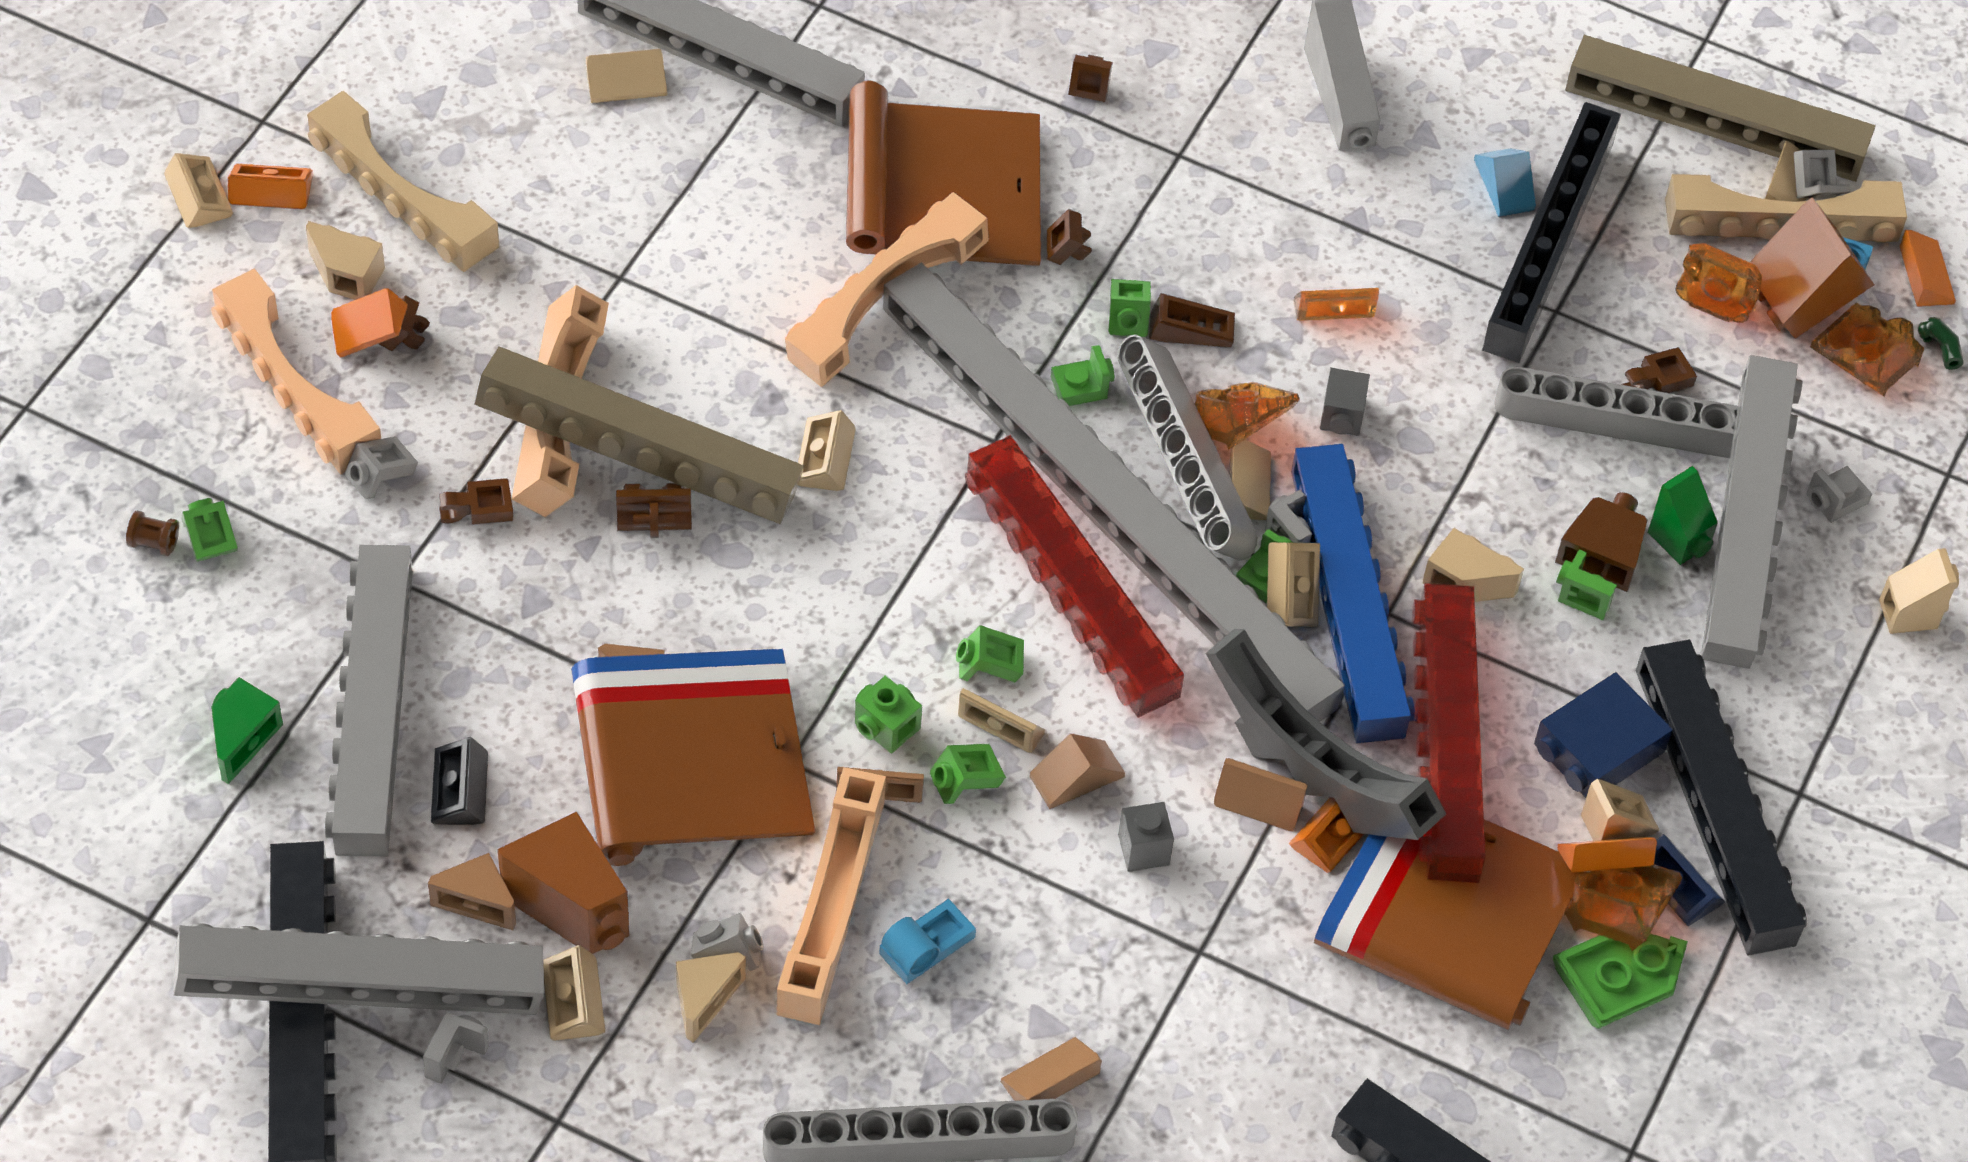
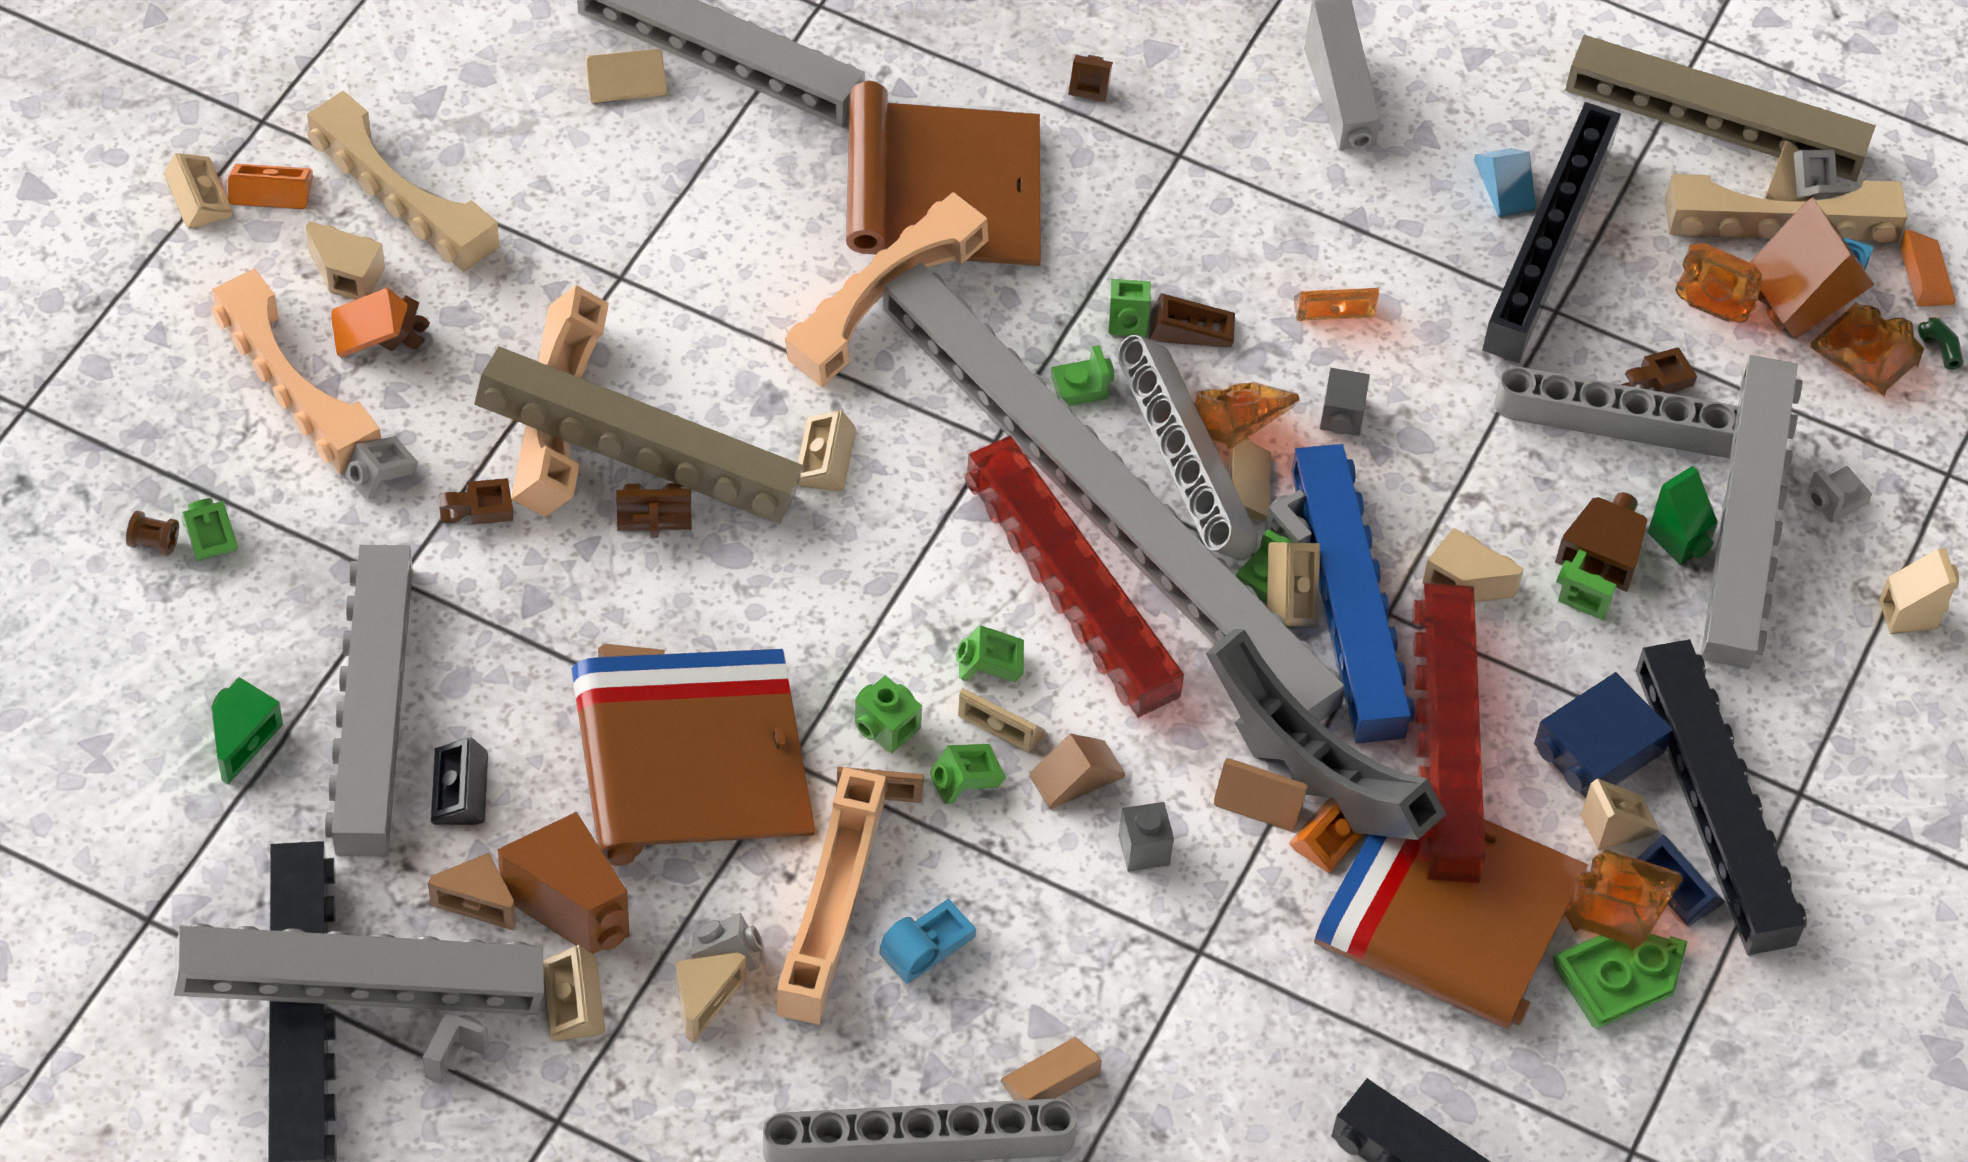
reddish brown tile [1047,209,1092,265] -> none
orange slope [1557,837,1657,872] -> none

